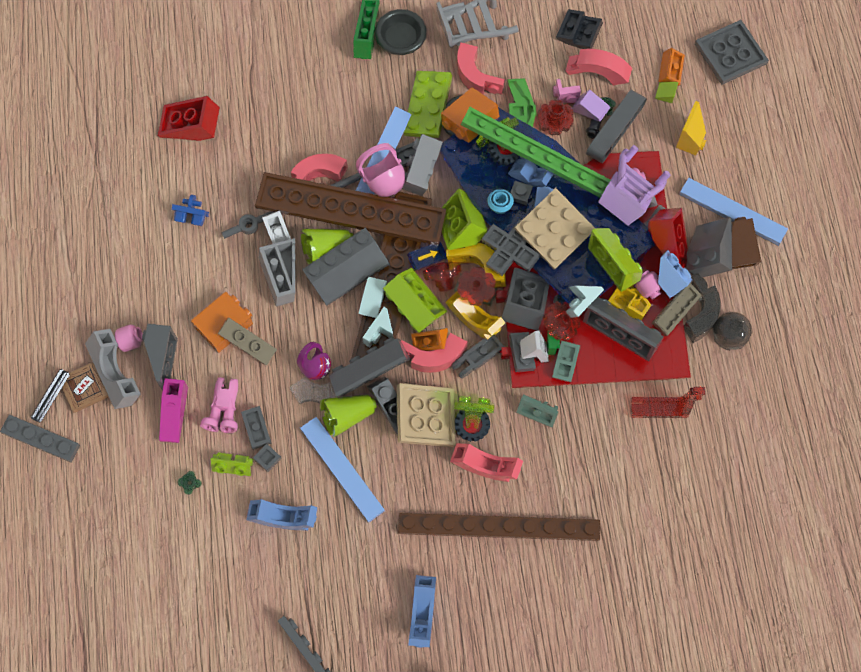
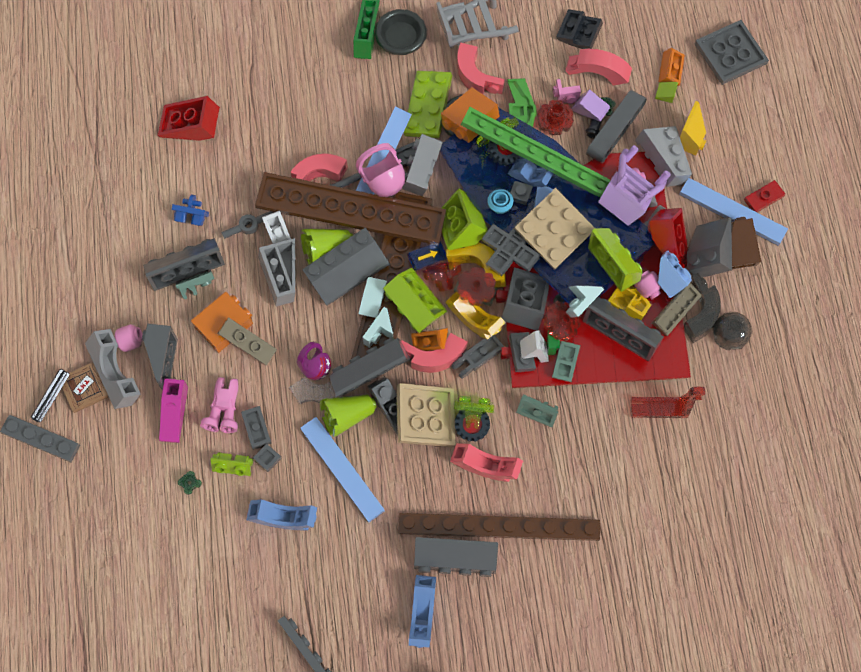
none -> dark grey slope [143,238,225,291]
none -> sand green plate [176,270,214,299]
none -> dark grey slope [414,537,498,577]
none -> light grey wedge [635,126,692,187]
none -> red plate [744,180,786,212]

